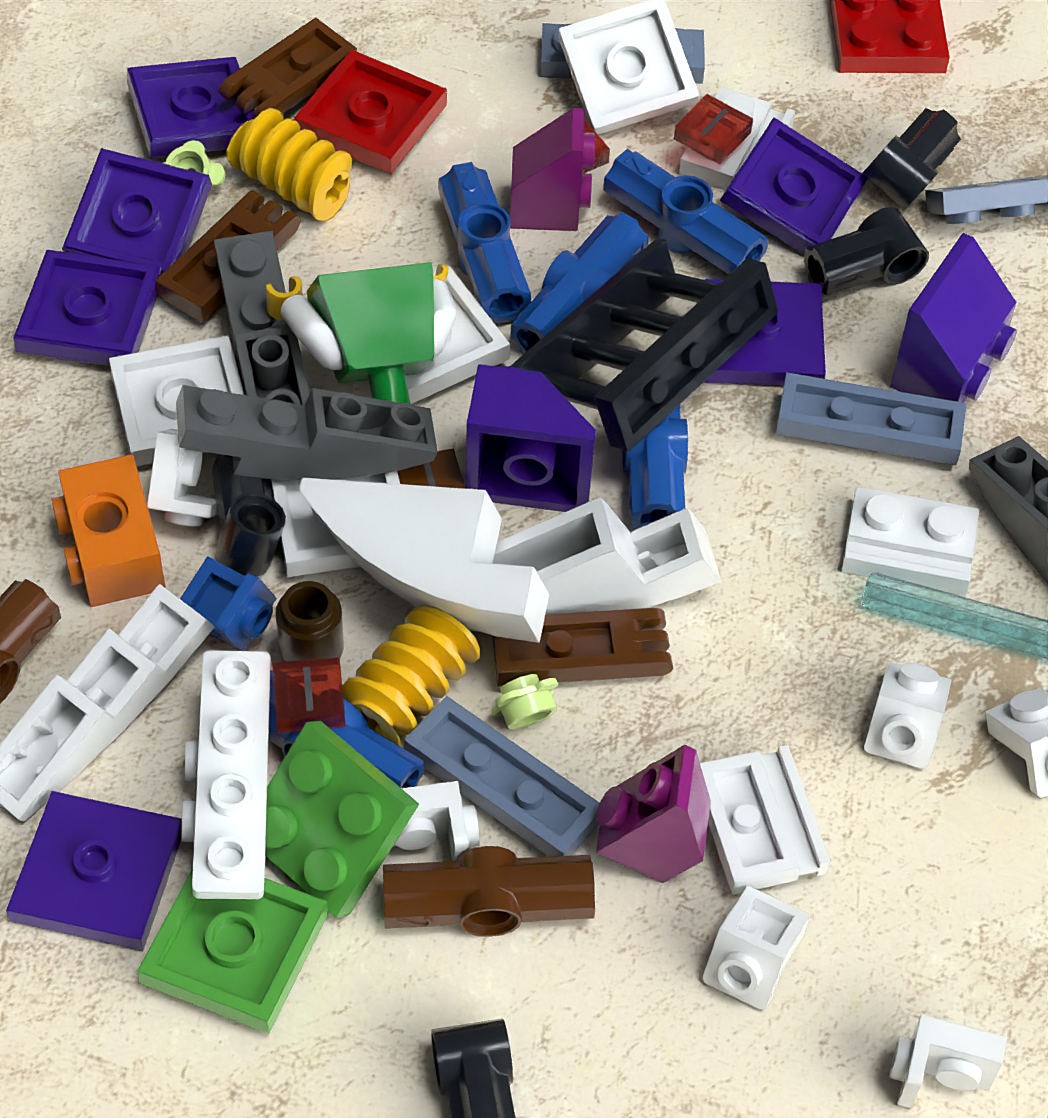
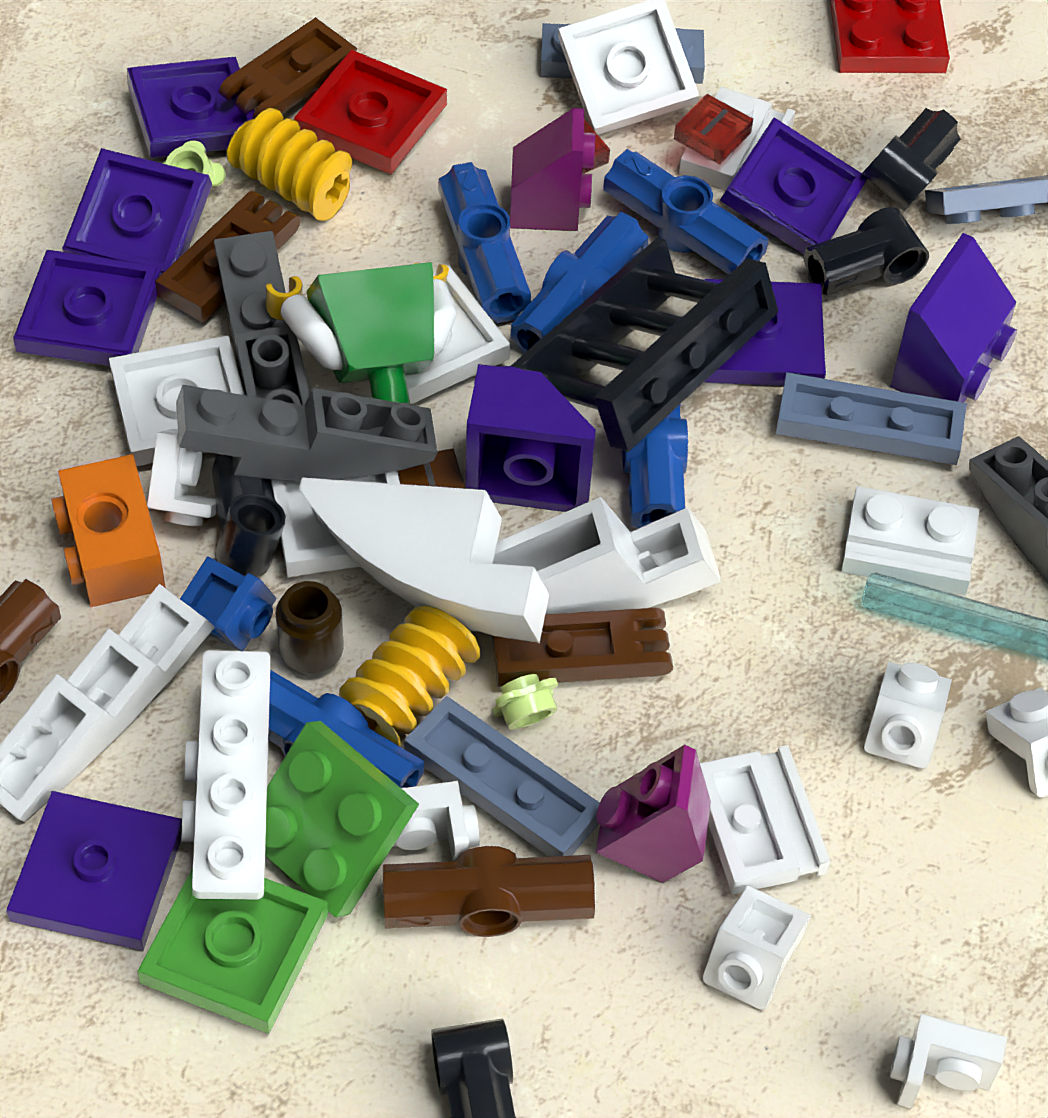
clear red tile [272,657,346,733] -> none

